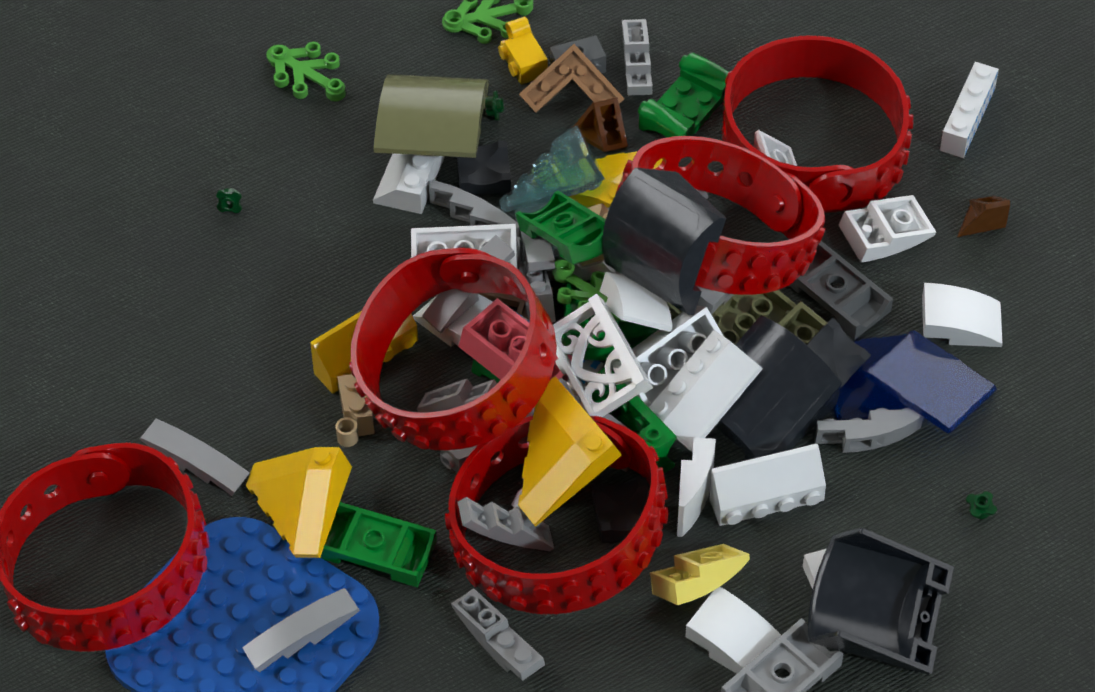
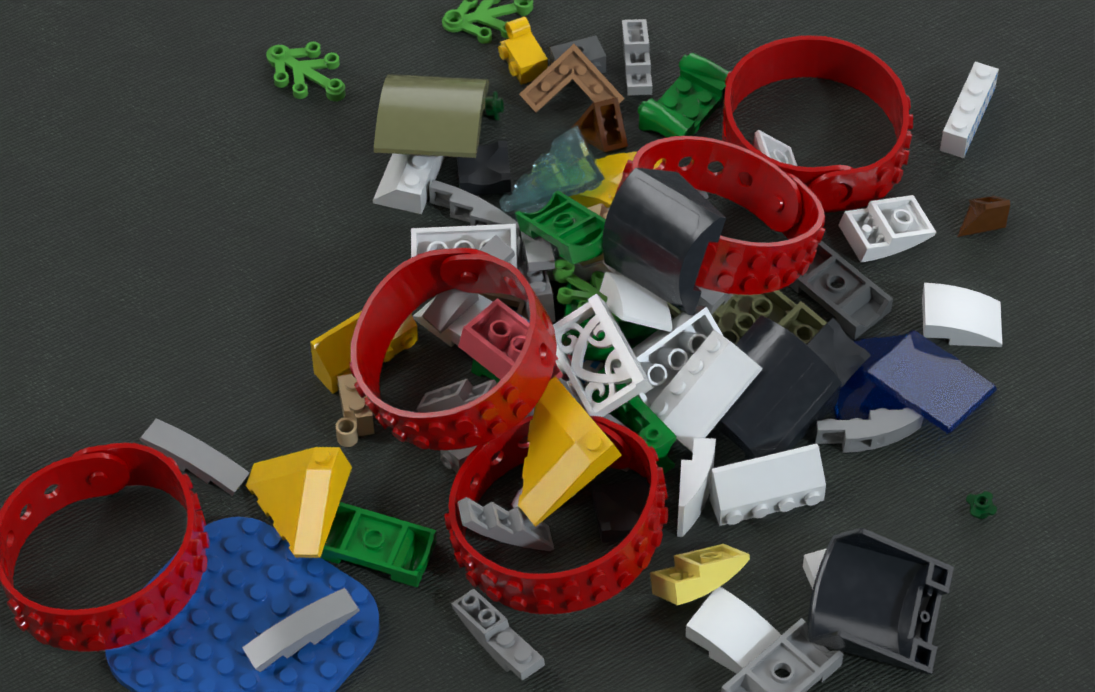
dark green plate [216,188,242,213] -> none

